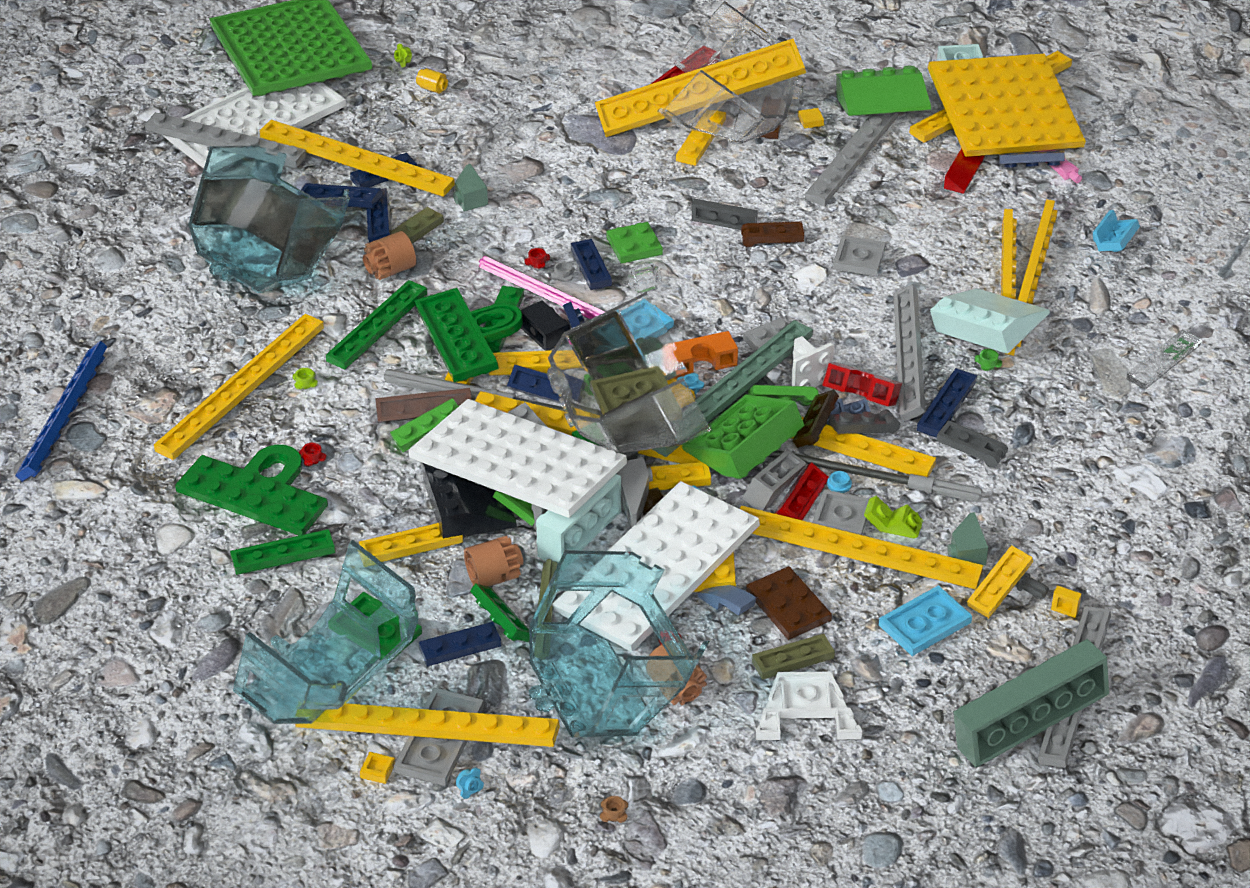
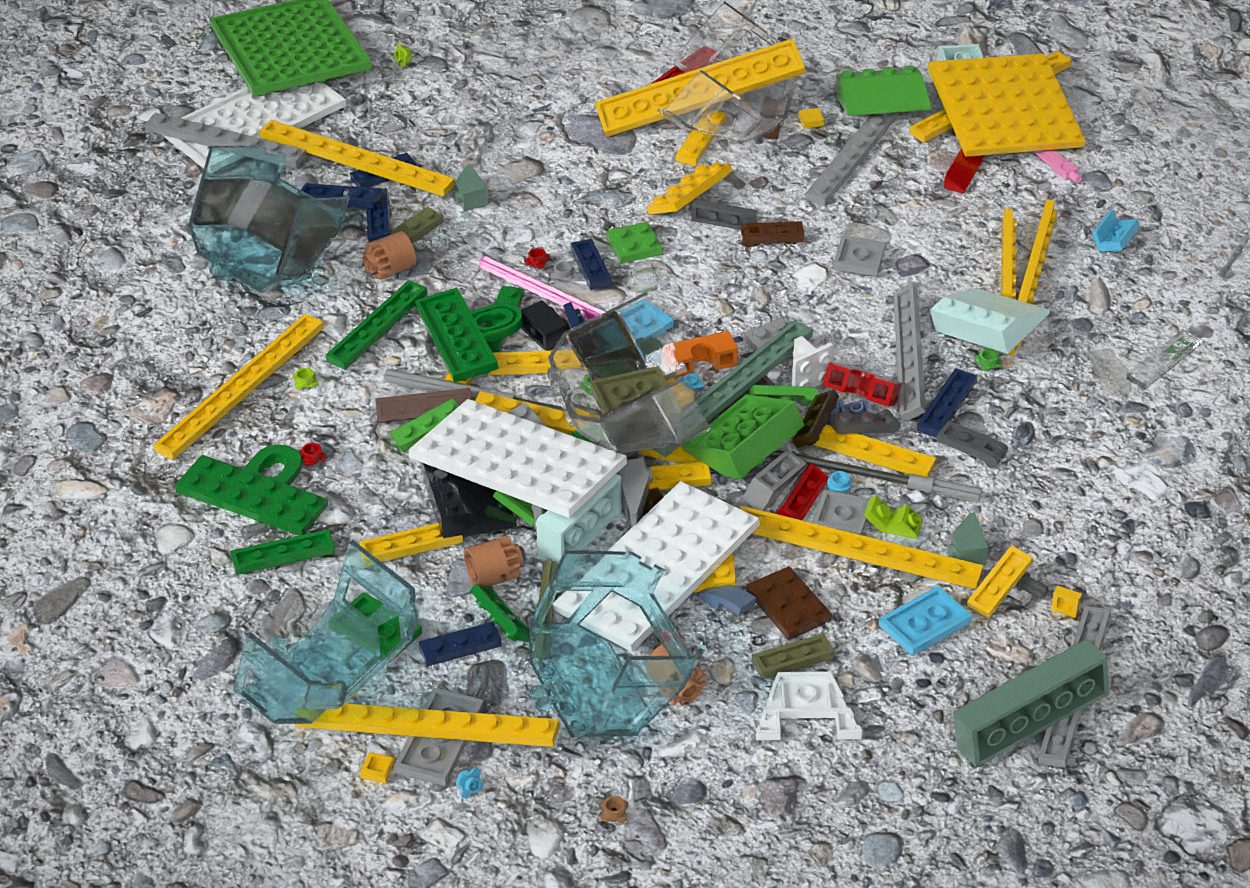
blue plate [15,341,108,482] -> none
yellow brick [416,68,448,94] -> none
dark blue plate [507,365,581,407] -> none
dark blue plate [999,151,1065,167] -> none
none -> yellow plate [646,162,733,215]

